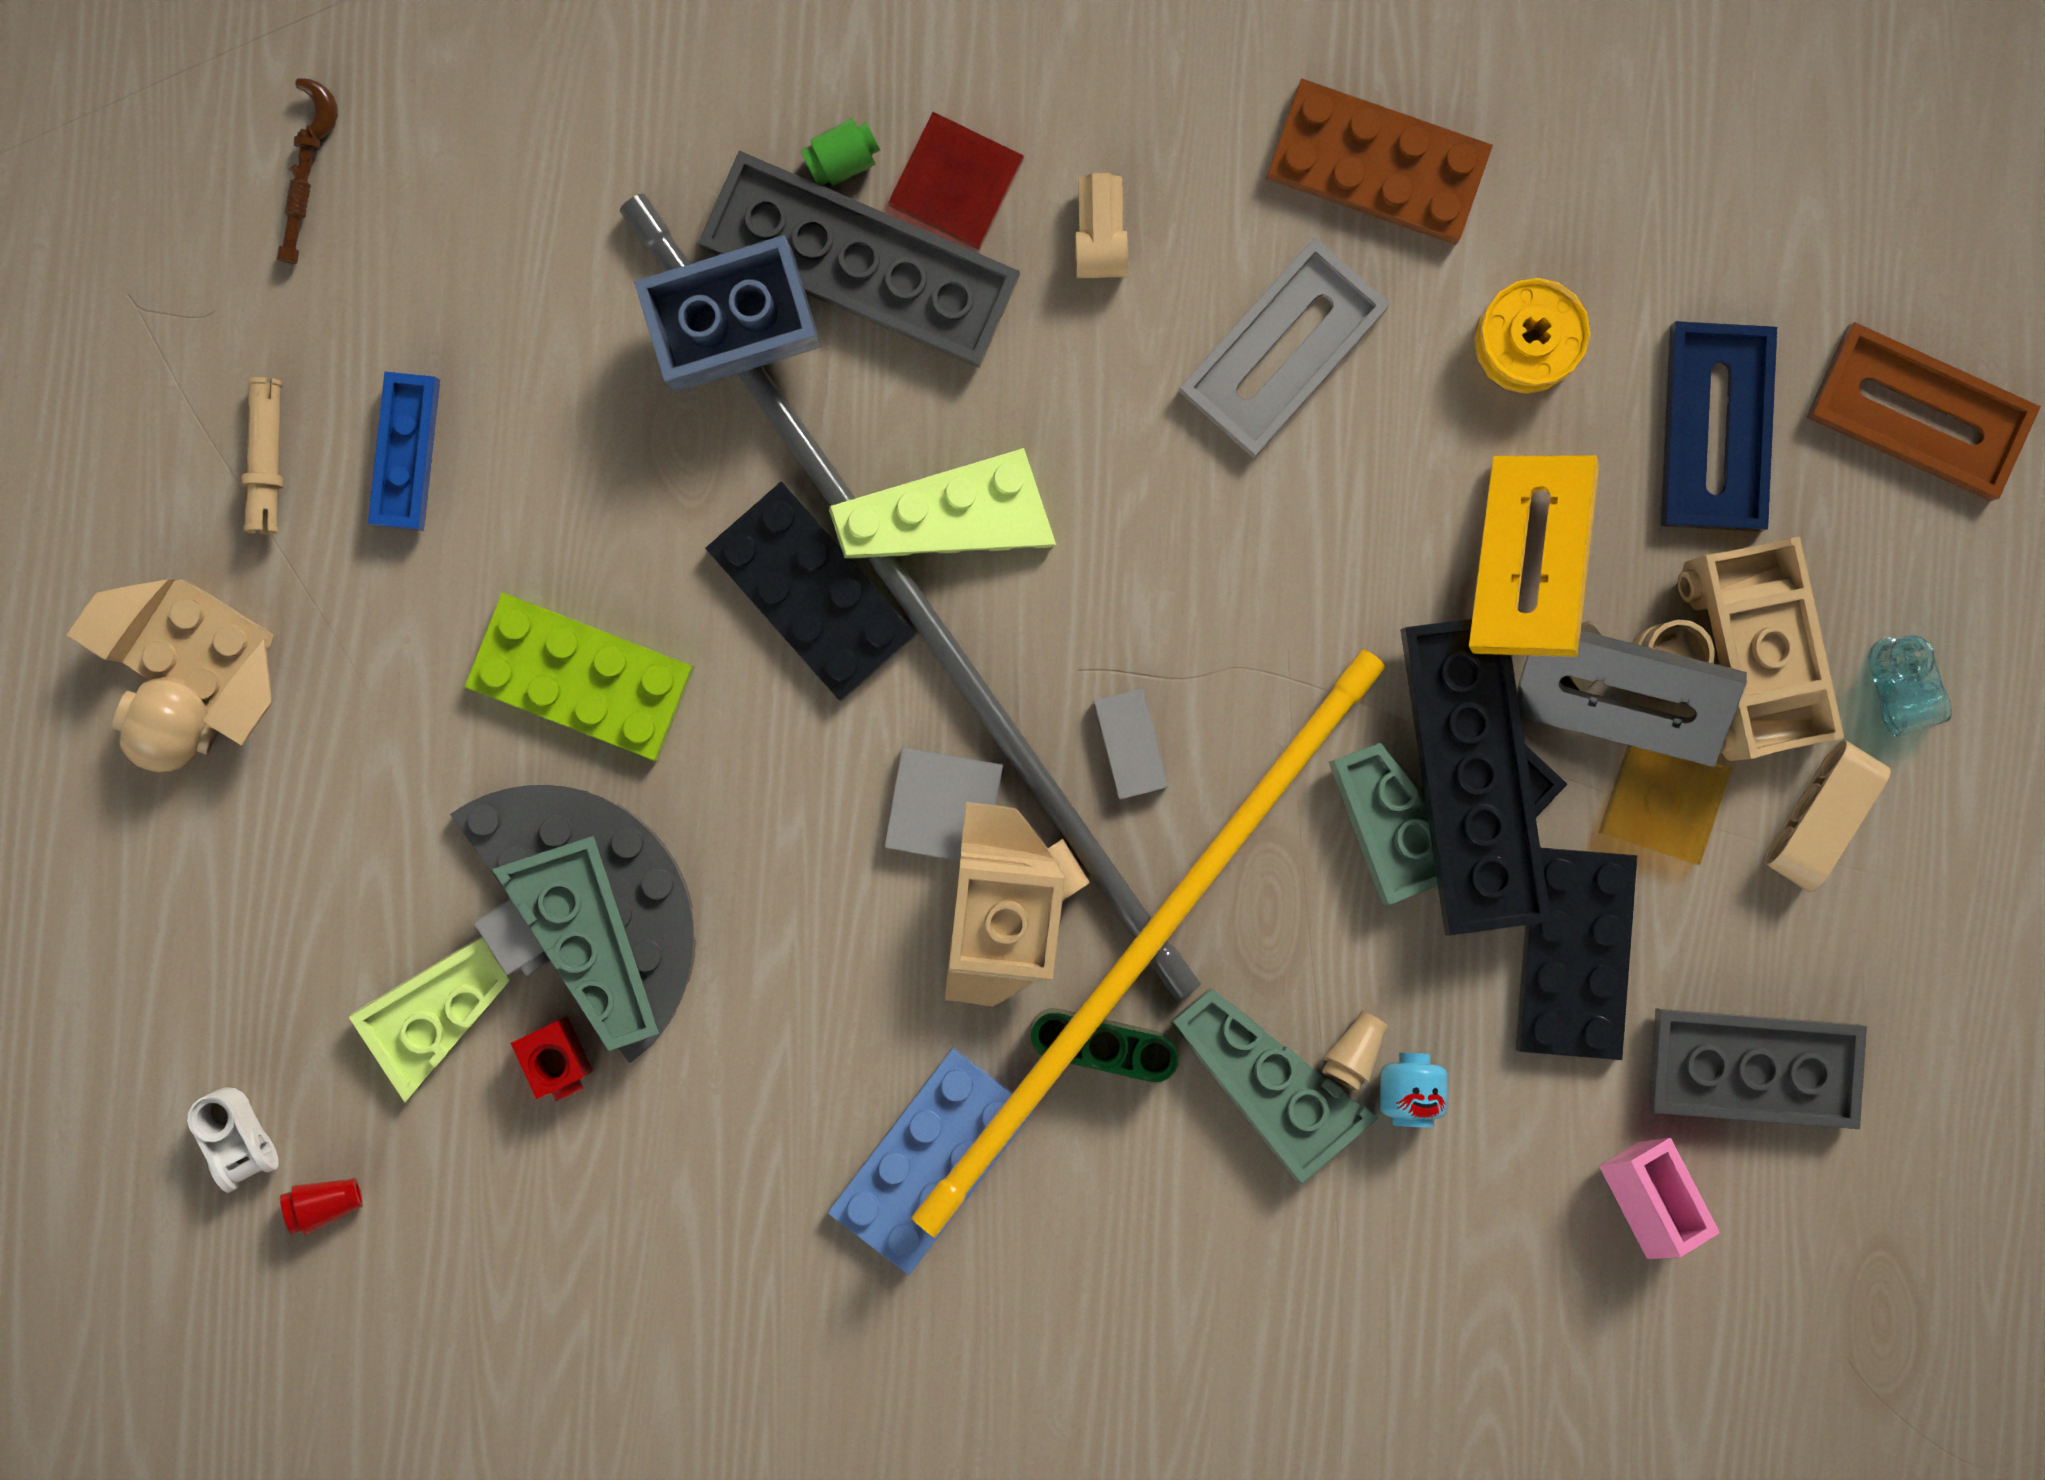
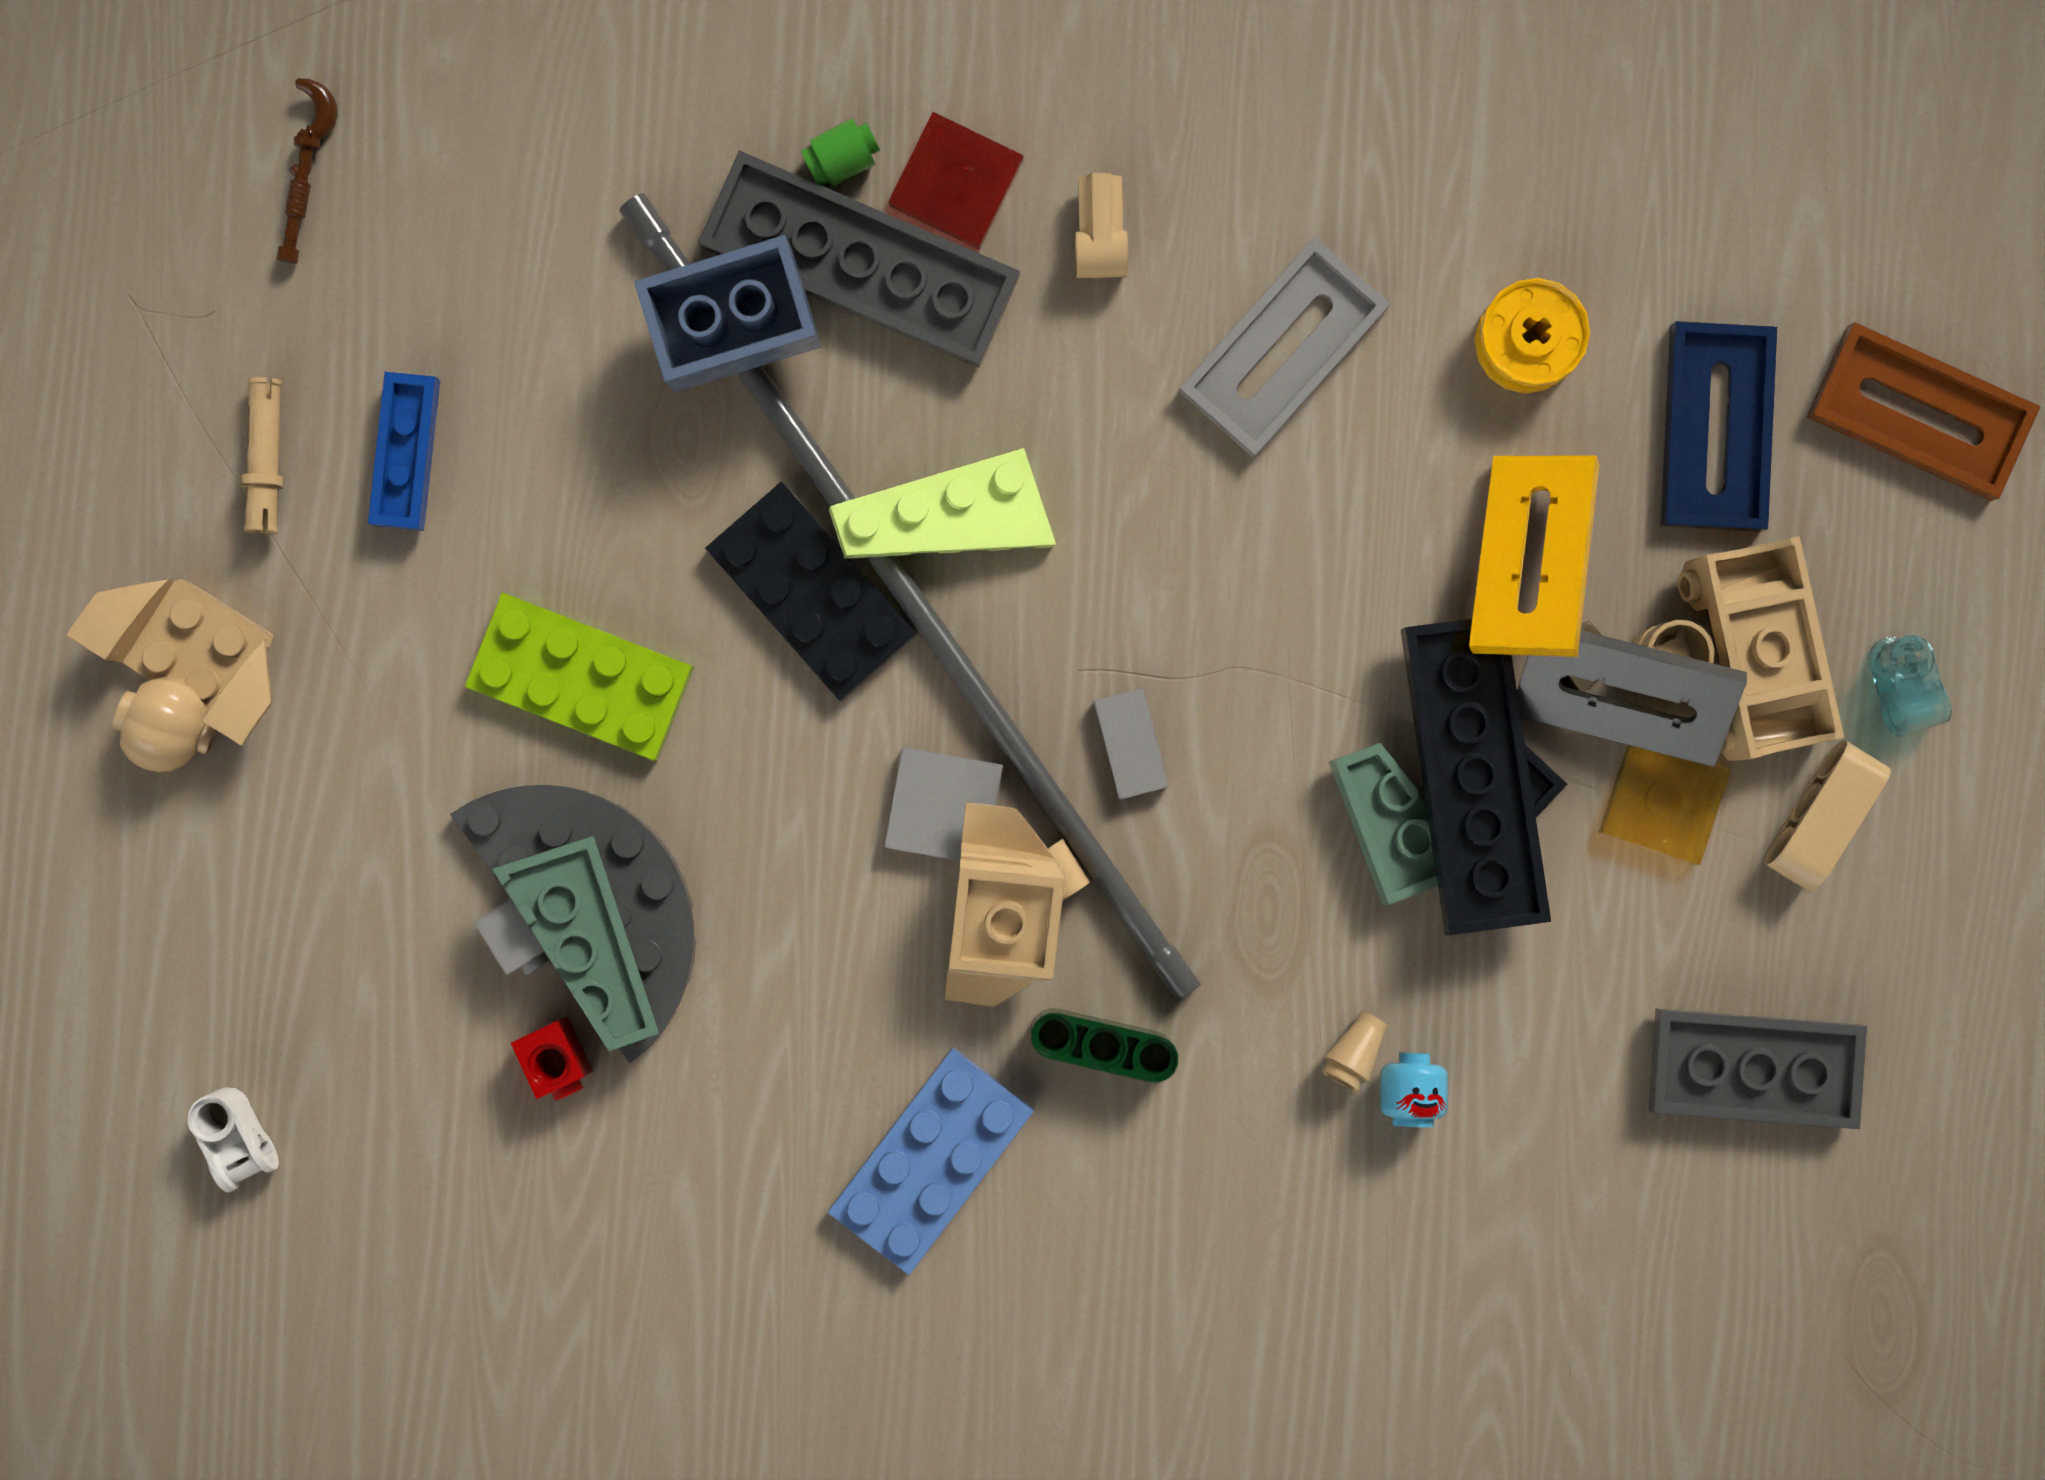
red cone [280,1178,363,1236] -> none
yellowish green wing [349,936,513,1102] -> none
yellow piece [911,649,1386,1238] -> none
sand green wing [1169,989,1379,1184] -> none
dark orange plate [1266,78,1493,245] -> none
black plate [1516,847,1638,1060] -> none
bright pink brick [1599,1138,1720,1259] -> none

